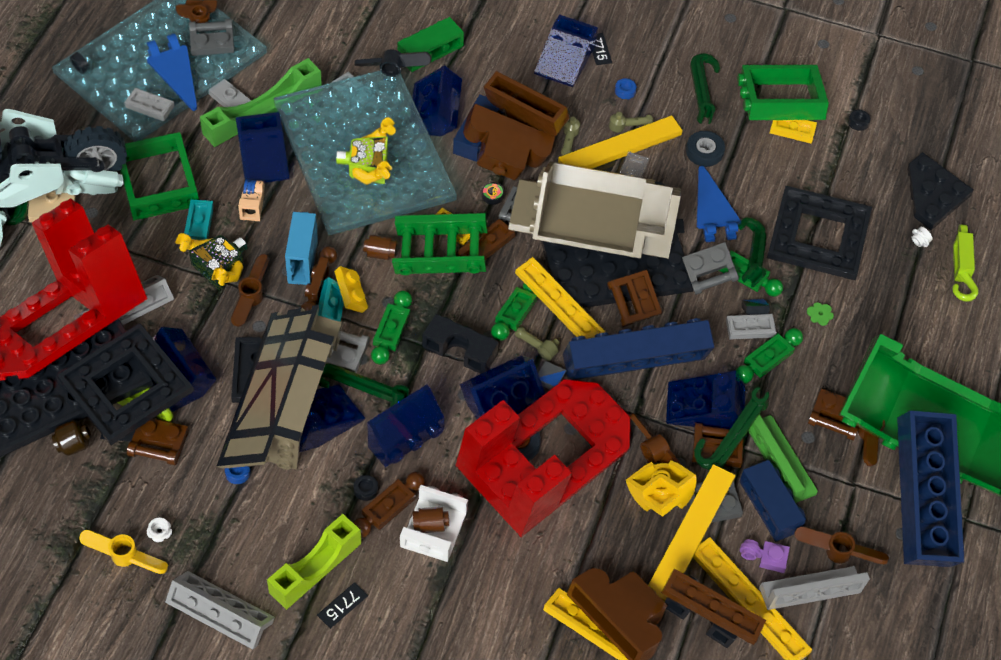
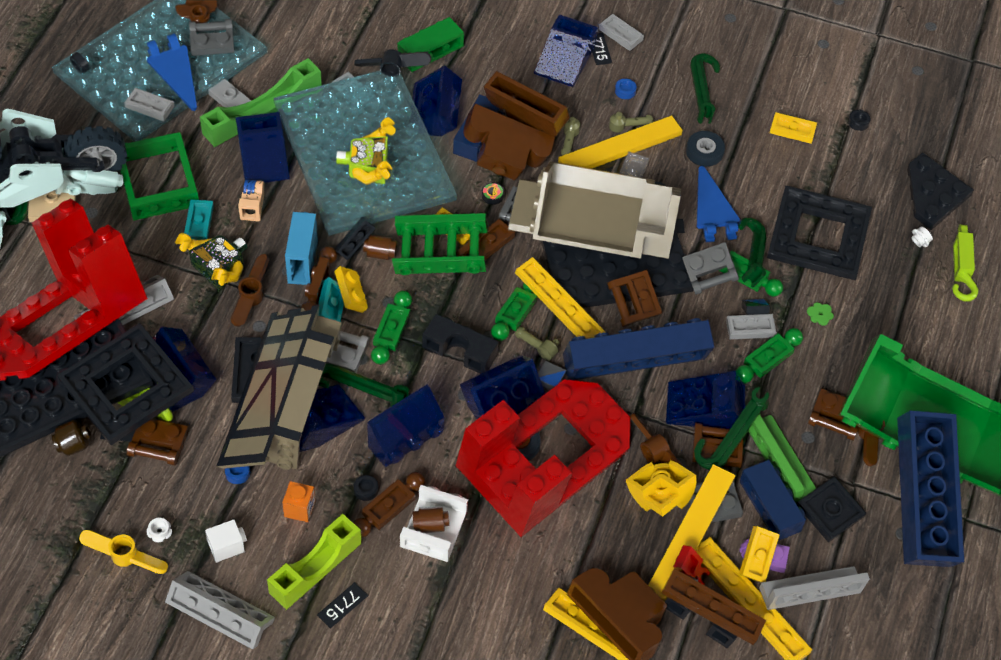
green window [737,65,829,120] -> none
reddish brown piece [795,527,889,565] -> none
none -> white brick [205,520,247,562]
none -> orange brick [282,481,315,522]
none -> black piece [334,216,376,261]
none -> light grey plate [599,14,644,51]
none -> red plate [673,545,710,585]
none -> yellow plate [739,526,779,583]
none -> black tile [796,476,867,543]

